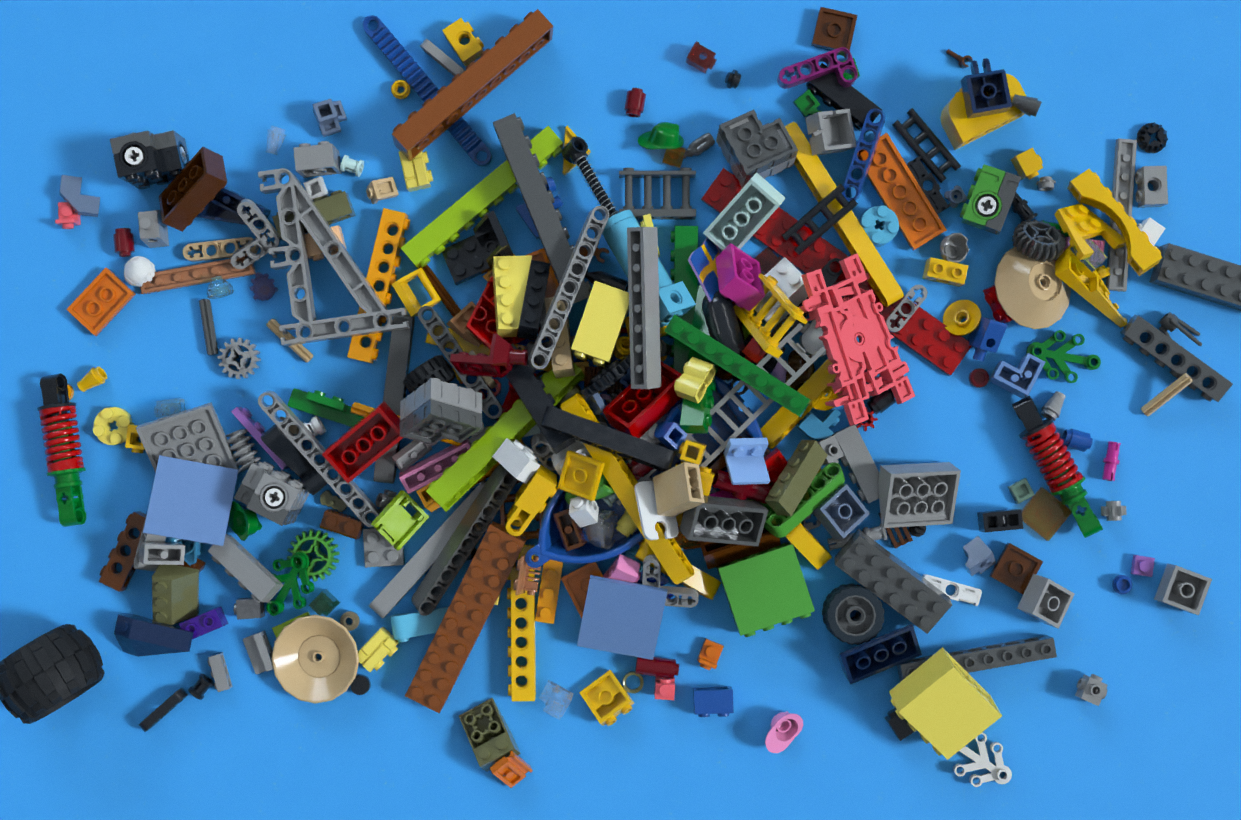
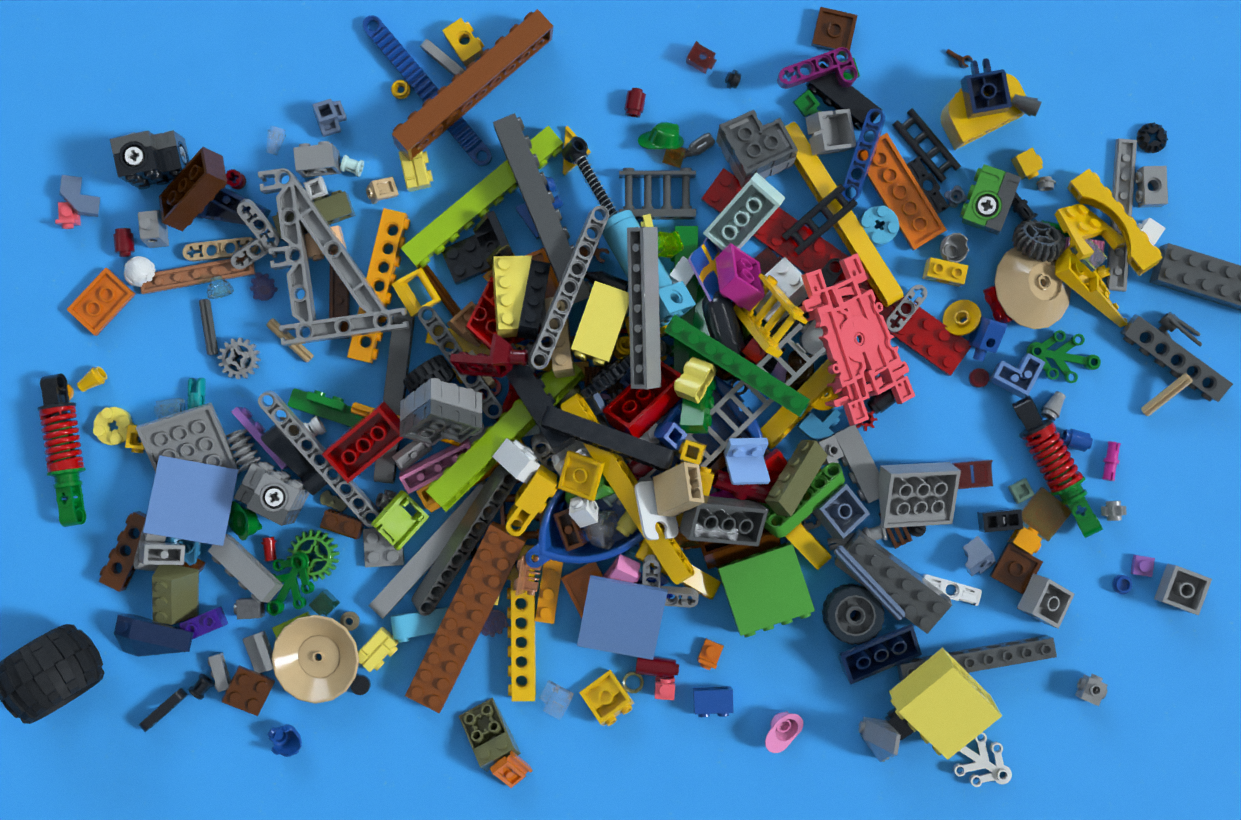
none -> teal hinge [187,378,206,410]
none -> reddish brown plate [222,665,275,716]
none -> dark red bush [226,169,246,190]
none -> red pin [261,536,277,561]
none -> blue hair [267,724,302,757]
none -> reddish brown tile [329,264,350,339]
none -> piece [481,610,509,637]
none -> clear neon green brick [658,231,684,258]
none -> white brick [669,256,695,286]
none -> sand blue axle [834,545,905,621]
none -> light grey wedge [858,716,901,762]
none -> clear red piece [952,459,993,489]
none -> light orange brick [1008,526,1042,555]

